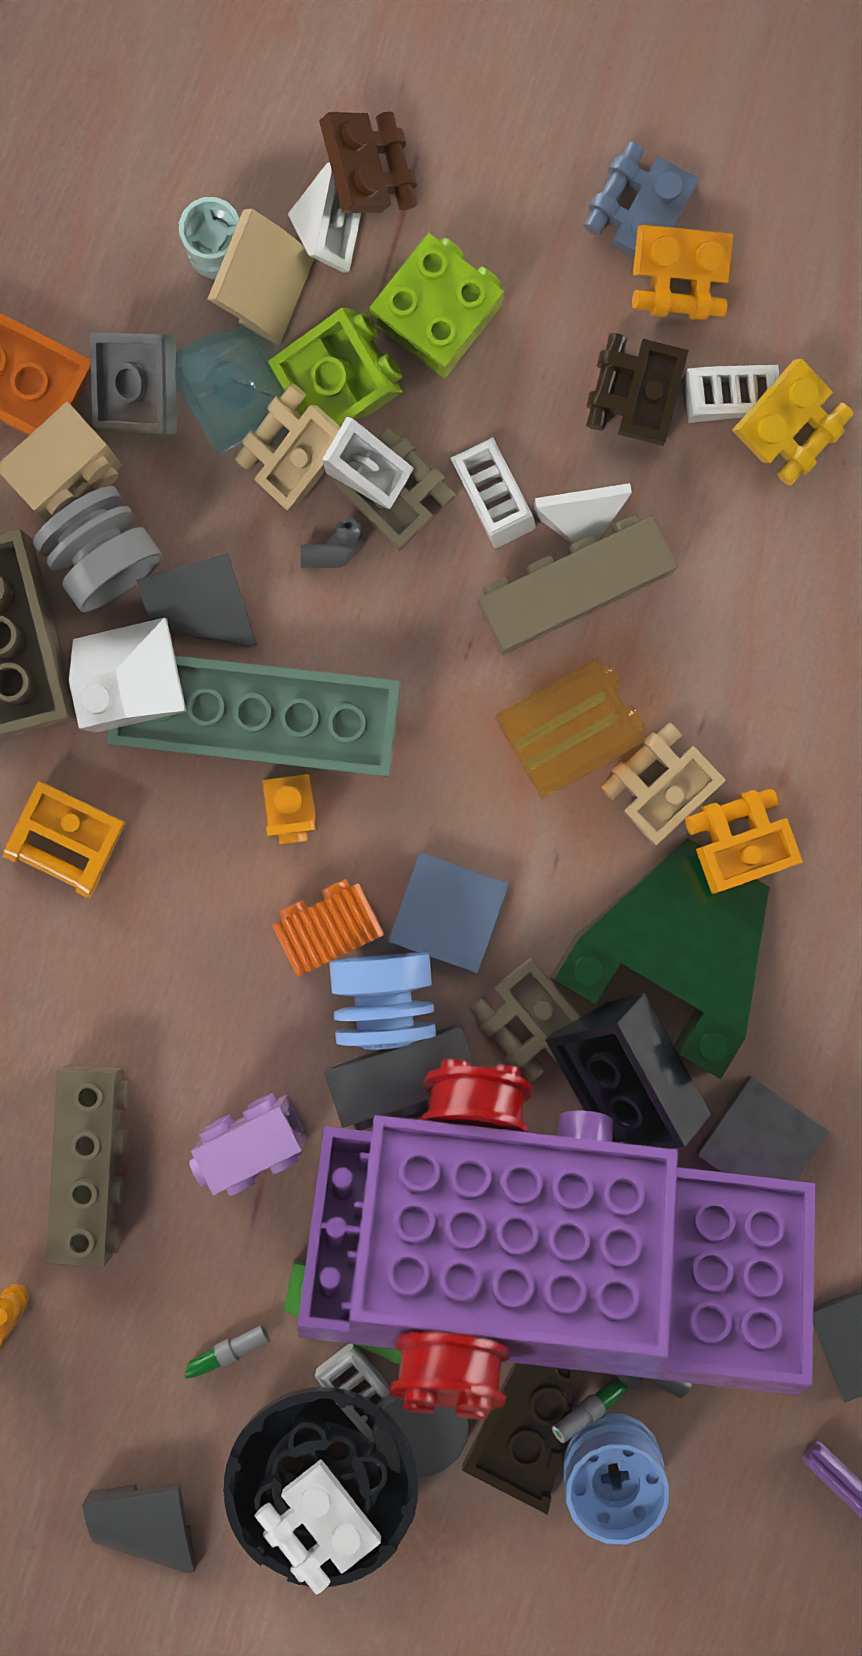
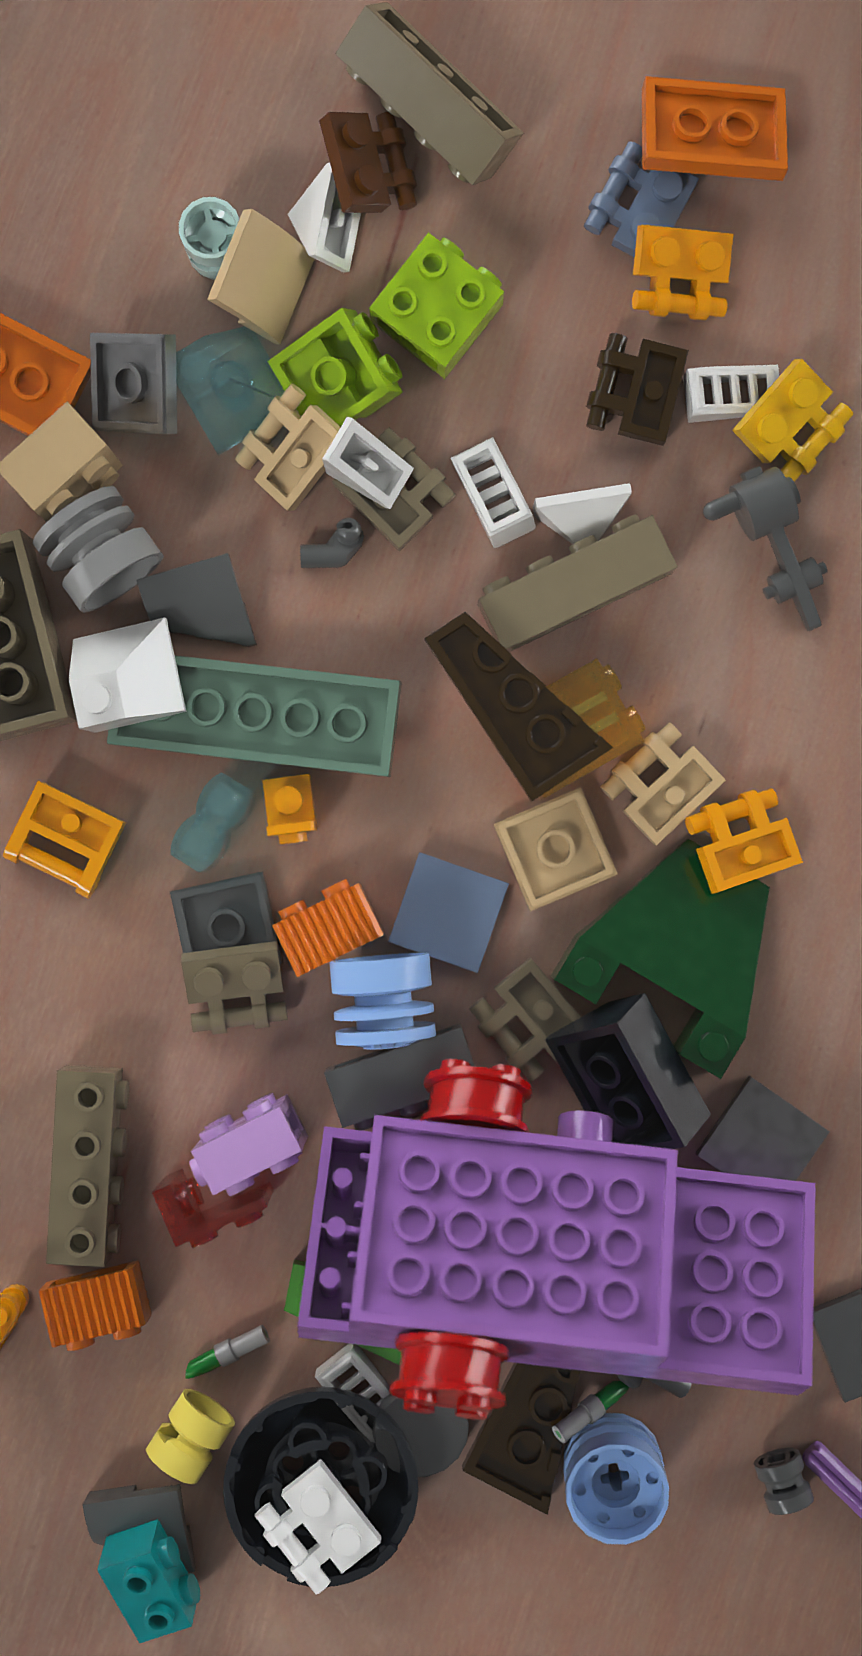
none -> orange brick [39,1260,151,1351]
none -> teal brick [97,1519,201,1644]
none -> light yellow wheel [146,1389,235,1484]
none -> clear red bracket [152,1168,274,1248]
none -> clear light blue brick [170,772,256,872]
none -> dark grey tile [170,871,284,965]
none -> dark tan plate [181,941,288,1035]
none -> dark tan brick [335,2,524,185]
none -> dark brown wing [424,612,614,802]
none -> tan tile [493,787,618,911]
none -> orange plate [642,76,788,181]
none -> dark grey piece [703,466,828,631]
none -> dark grey wheel [753,1448,814,1515]

